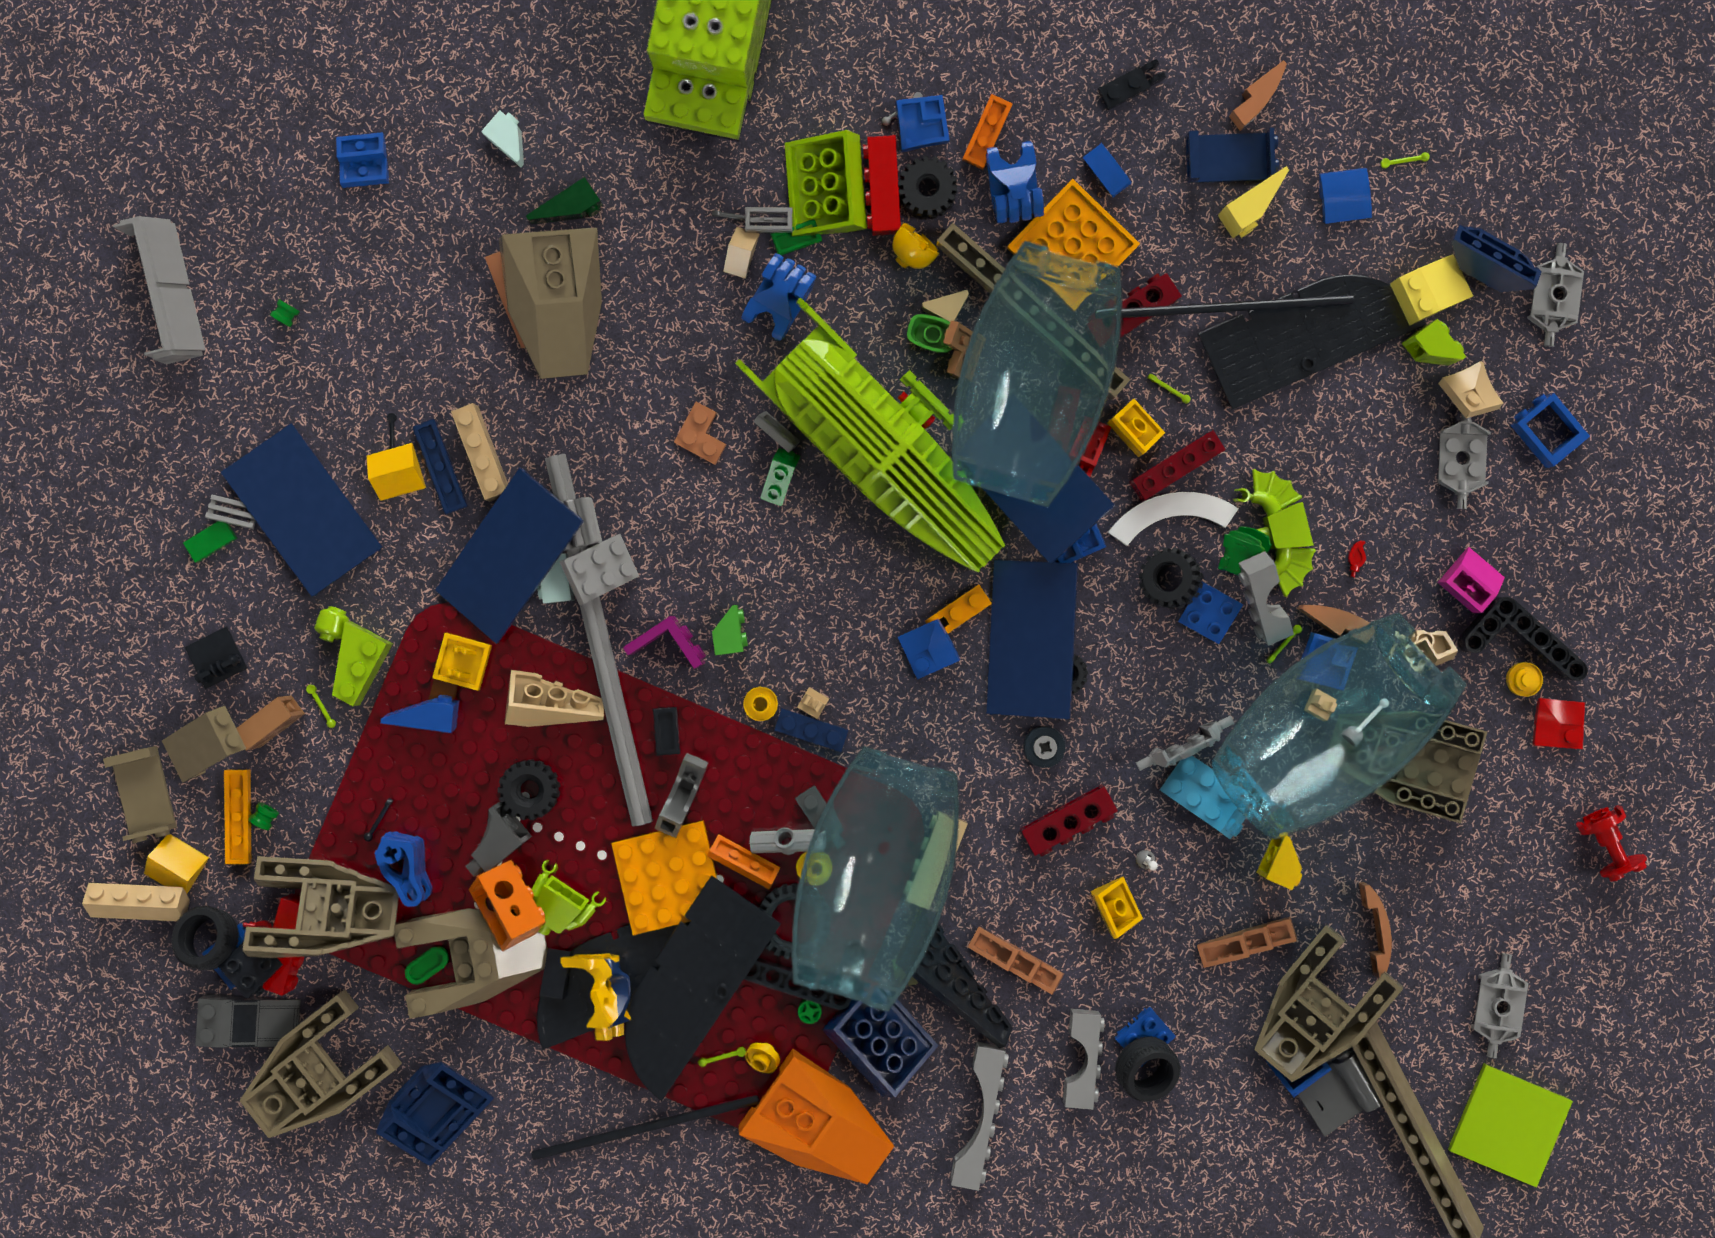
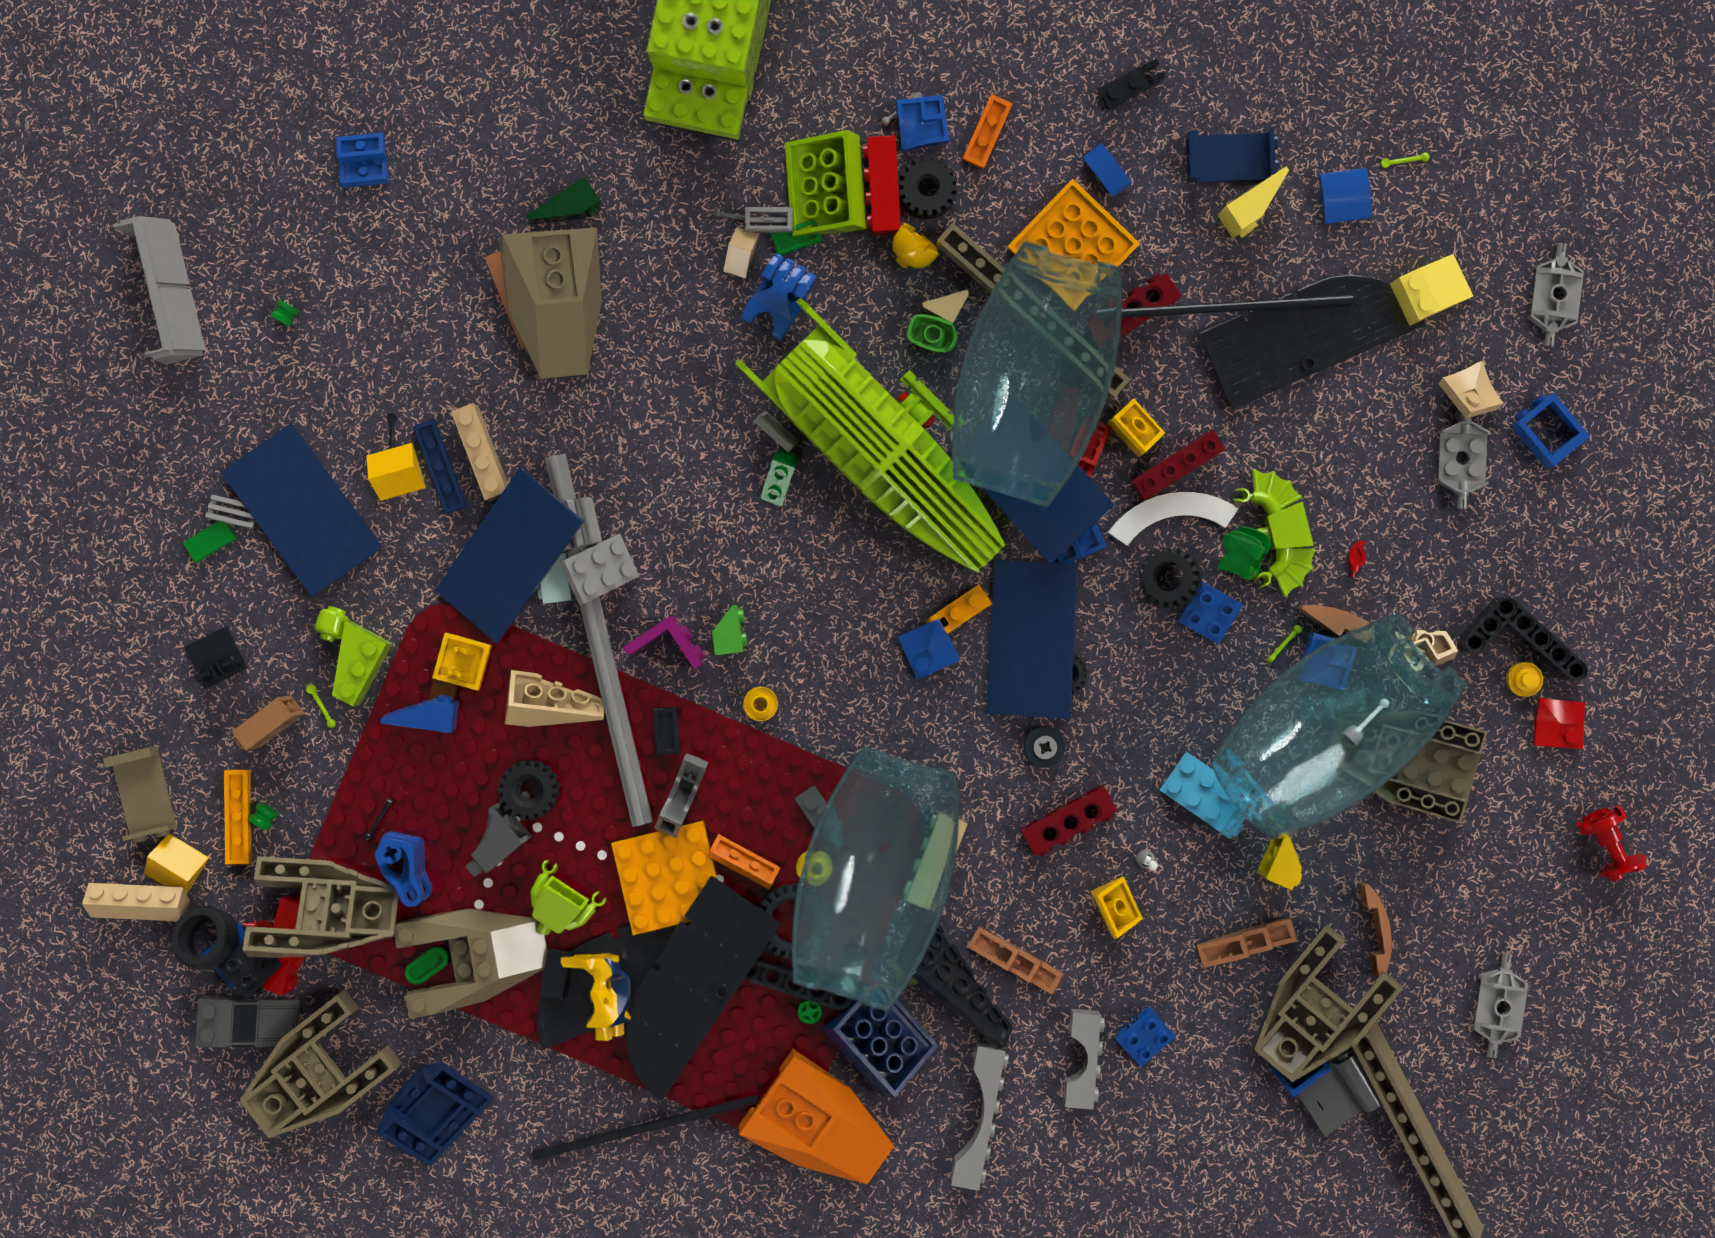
dark tan panel [162,706,246,783] -> none
orange piece [469,860,546,952] -> none
light aqua slope [481,110,524,167] -> none
nougat plate [674,402,726,465] -> none
lime hinge [698,1047,746,1067] -> none
yellow plate [745,1042,780,1073] -> none
light grey piece [750,827,823,855] -> none
dark blue plate [774,708,848,752] -> none
tan tile [798,687,829,719] -> none
nougat plate [943,320,981,381] -> none
blue piece [986,141,1044,223] -> none
black tyre [1115,1036,1181,1102] -> none
light grey plate [1136,715,1234,771] -> none
lime hinge [1147,374,1191,404] -> none
nougat slope [1229,60,1287,131] -> none
light grey arch [1238,551,1294,646] -> none
tan tile [1304,689,1337,721] -> none
lime slope [1402,319,1467,366] -> none
dark pink slope [1437,547,1505,613] -> none
lime tile [1448,1063,1573,1188] -> none
dark blue wedge [1451,225,1542,292] -> none

